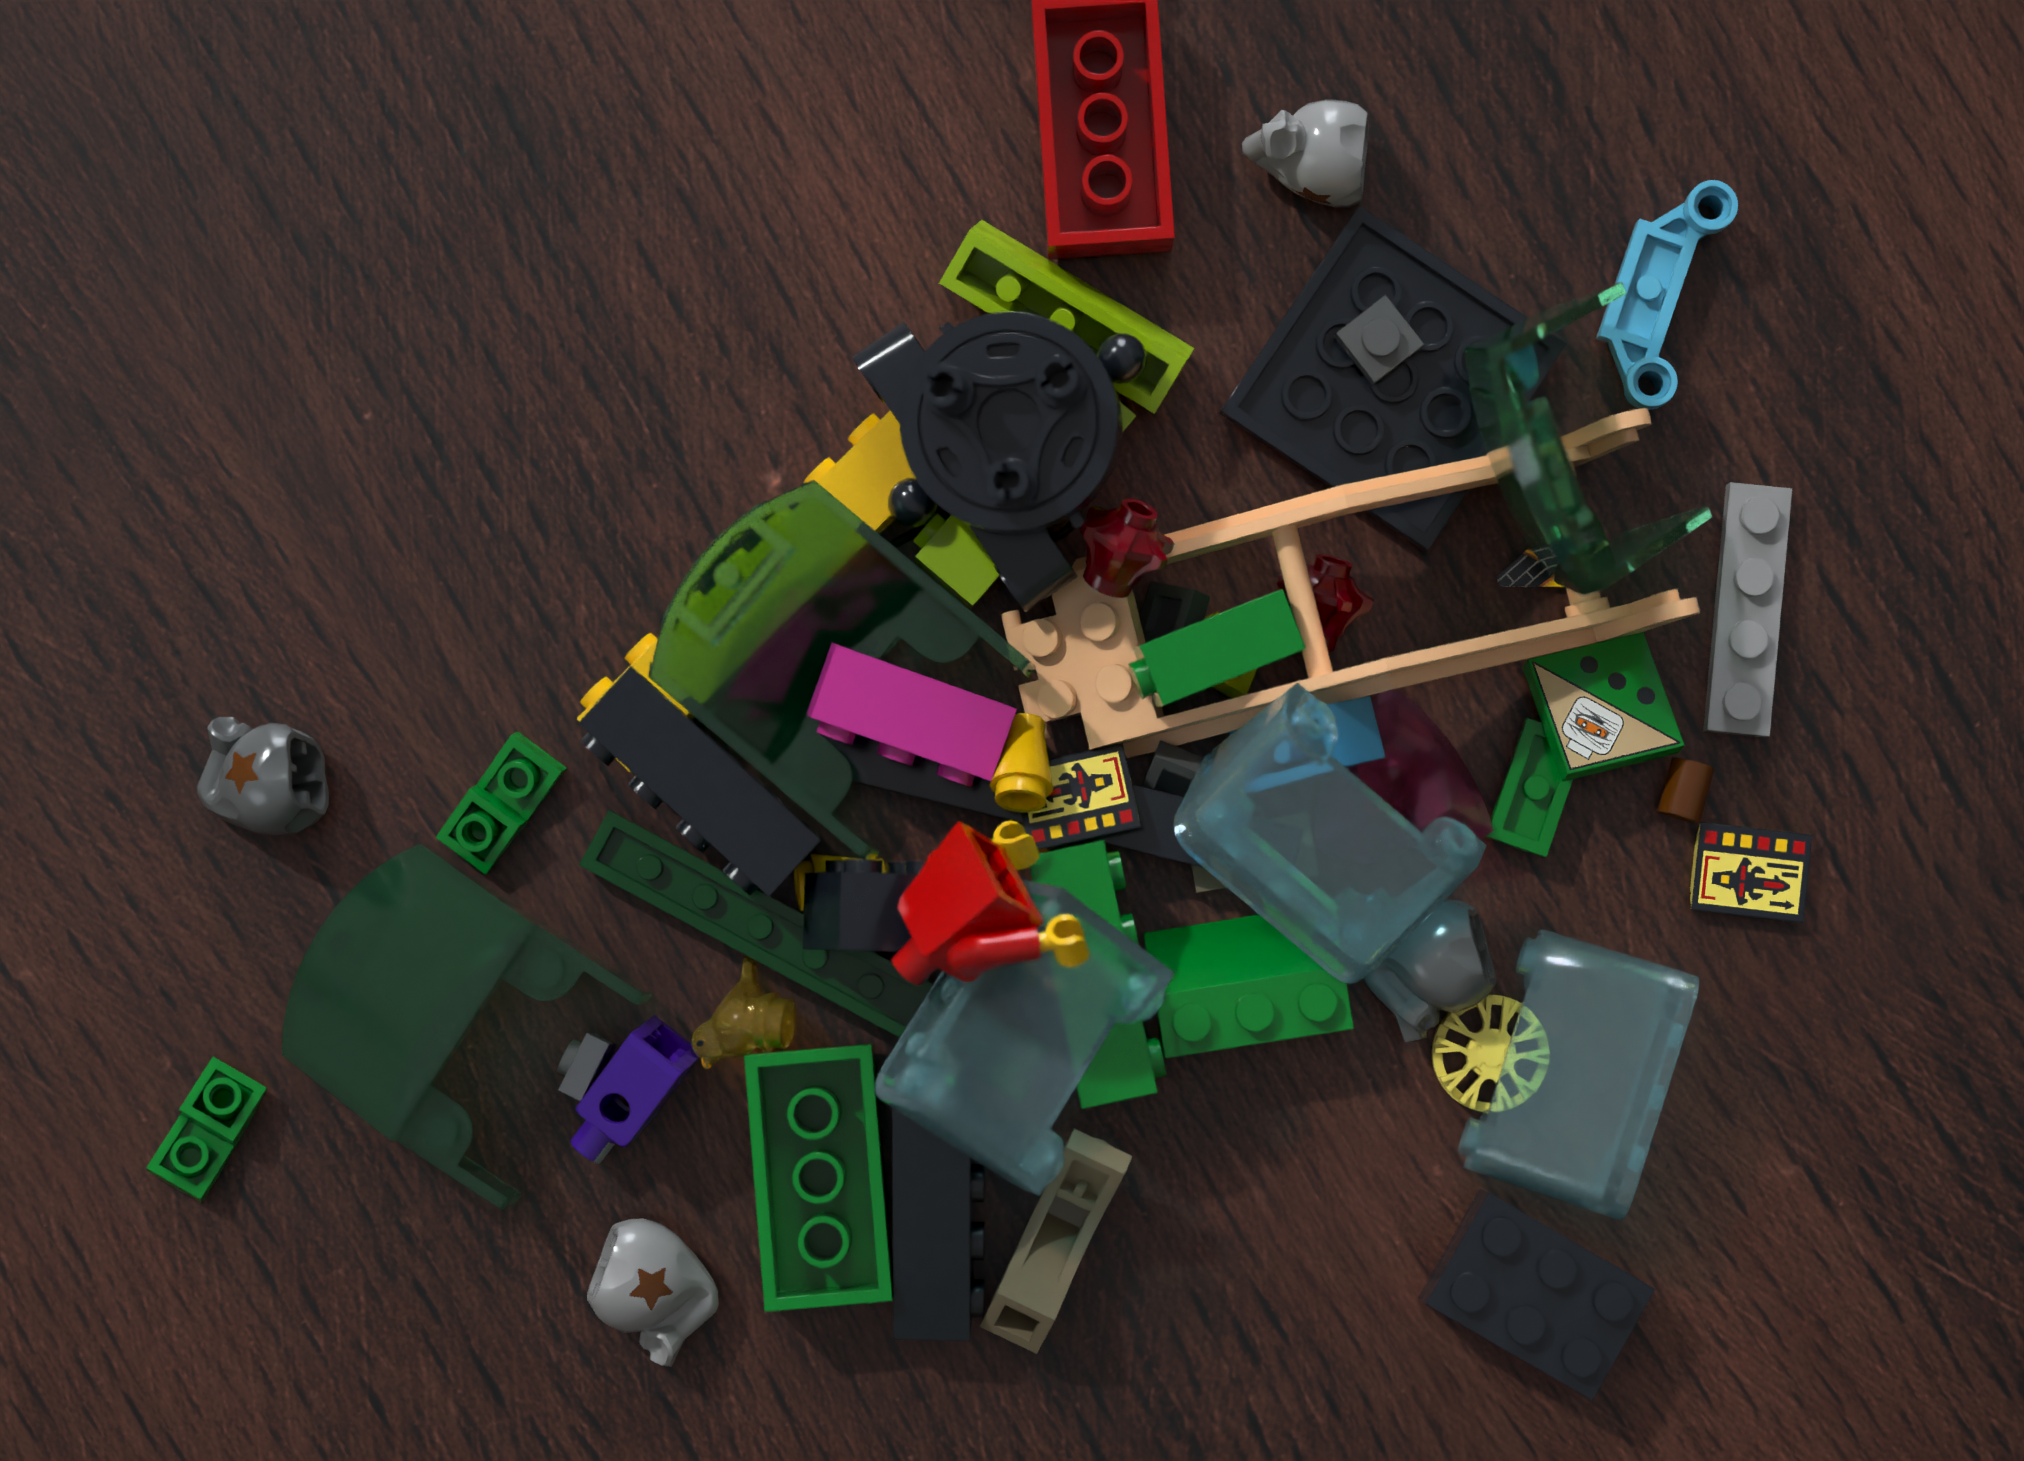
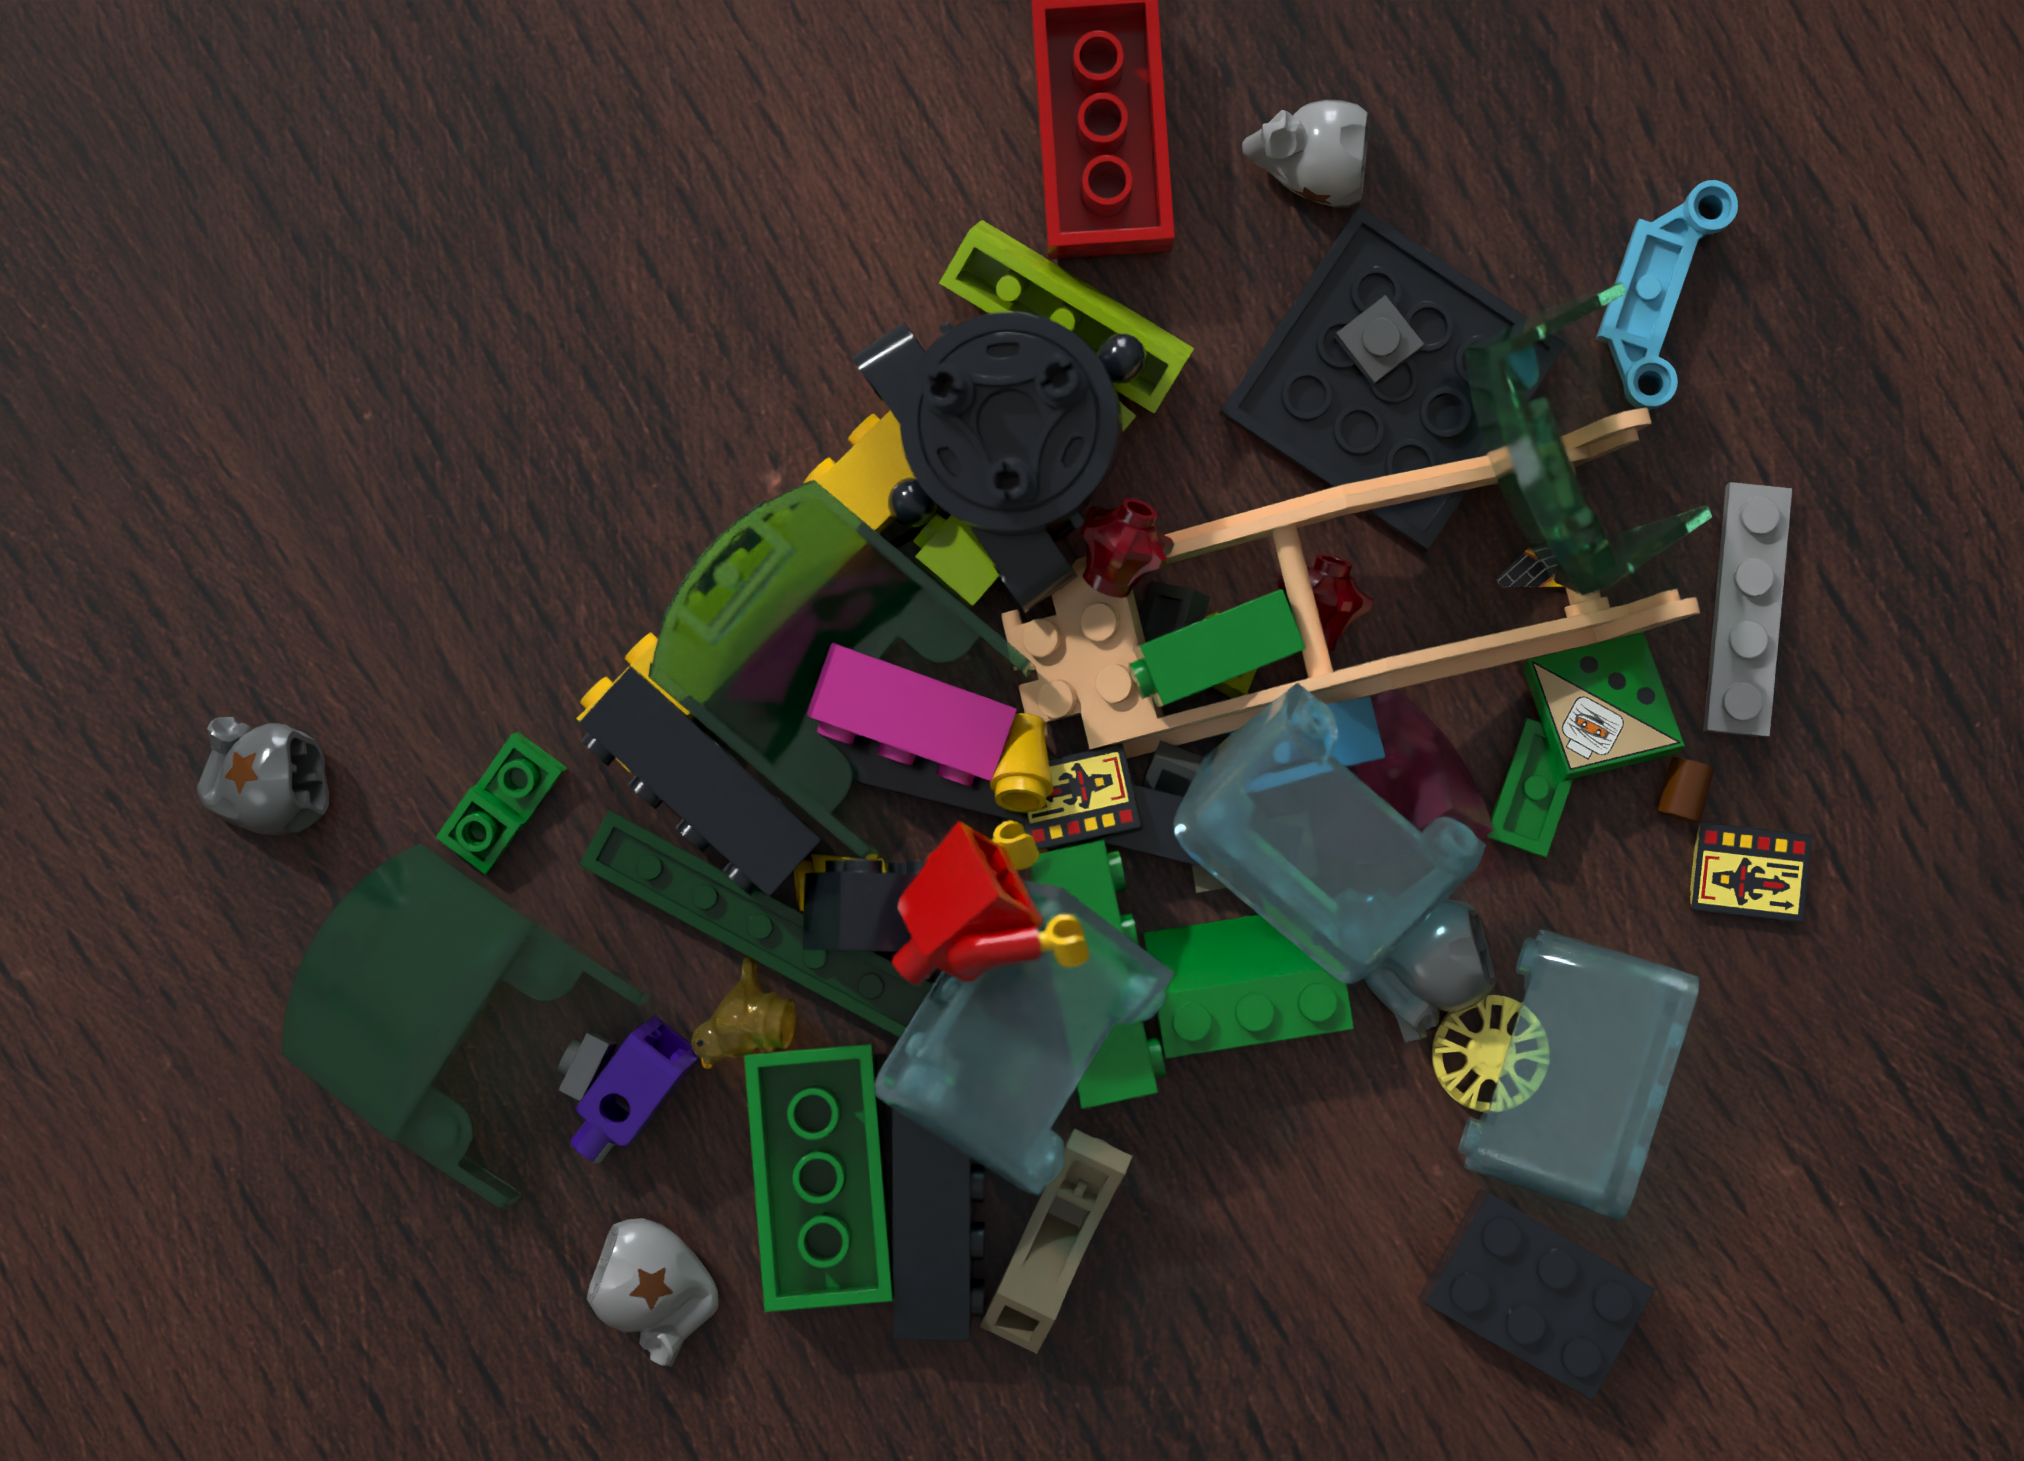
green slope [146,1057,268,1204] -> none

